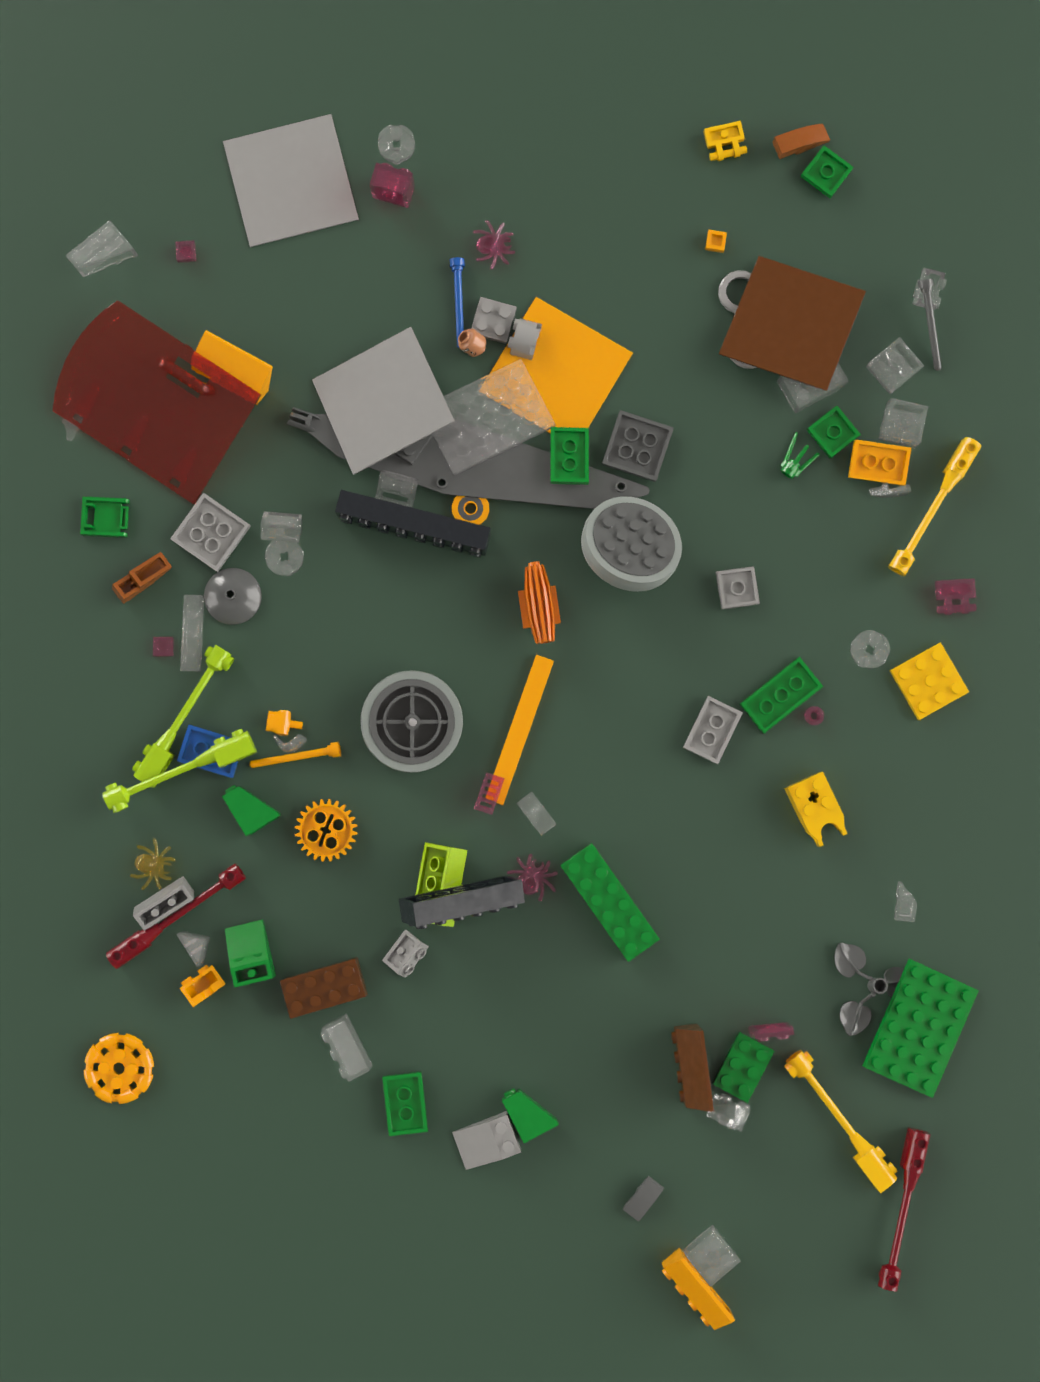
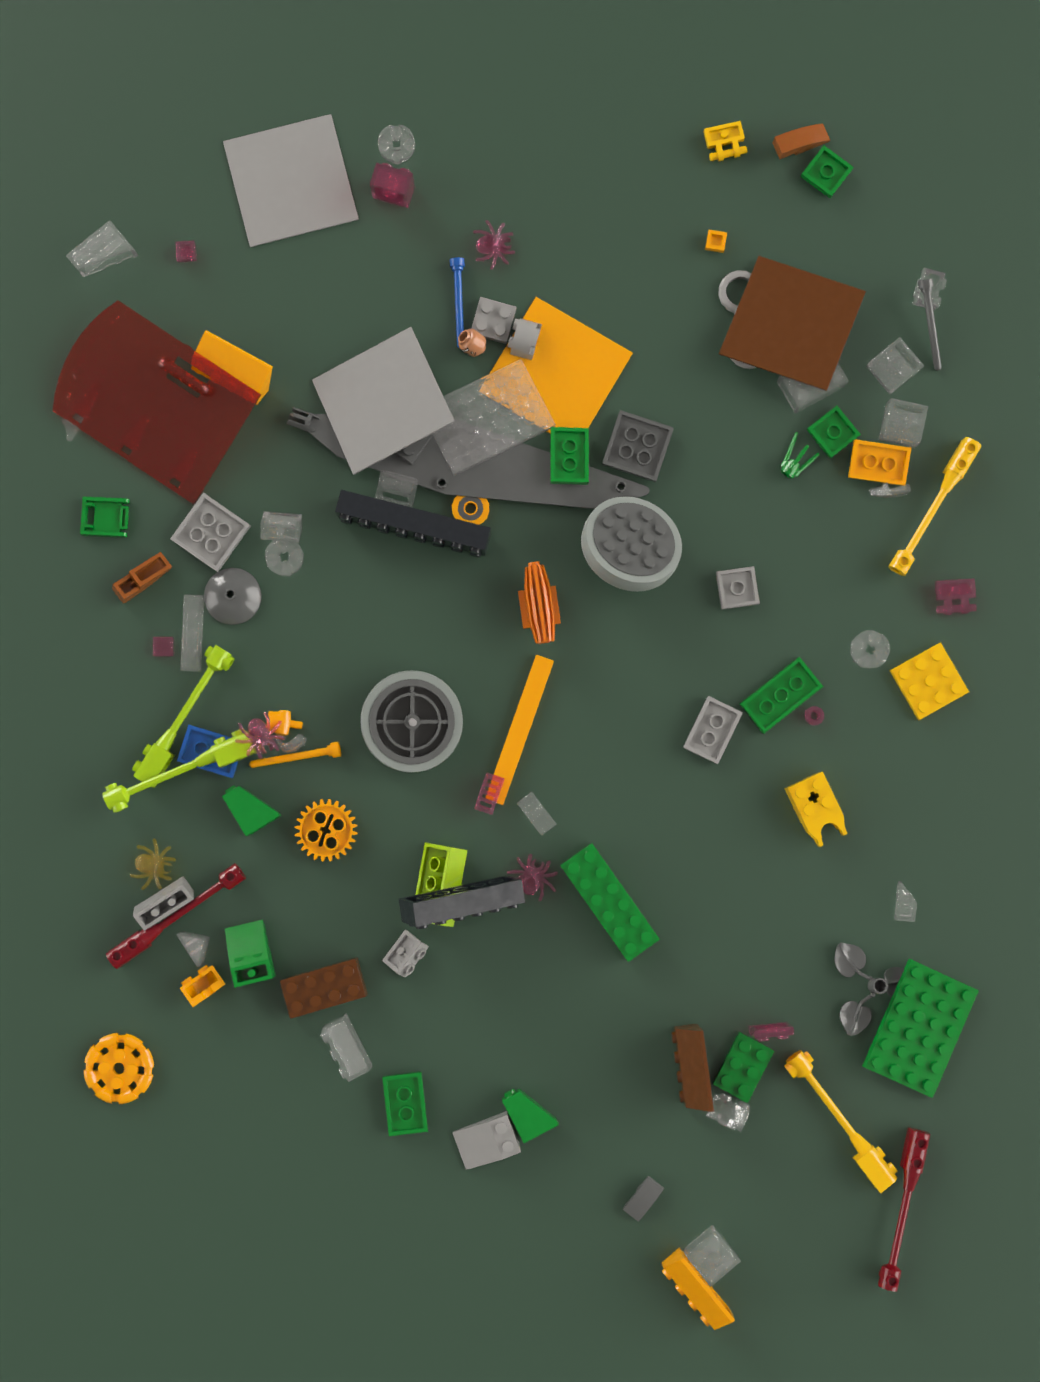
none -> clear pink animal [235,712,285,759]

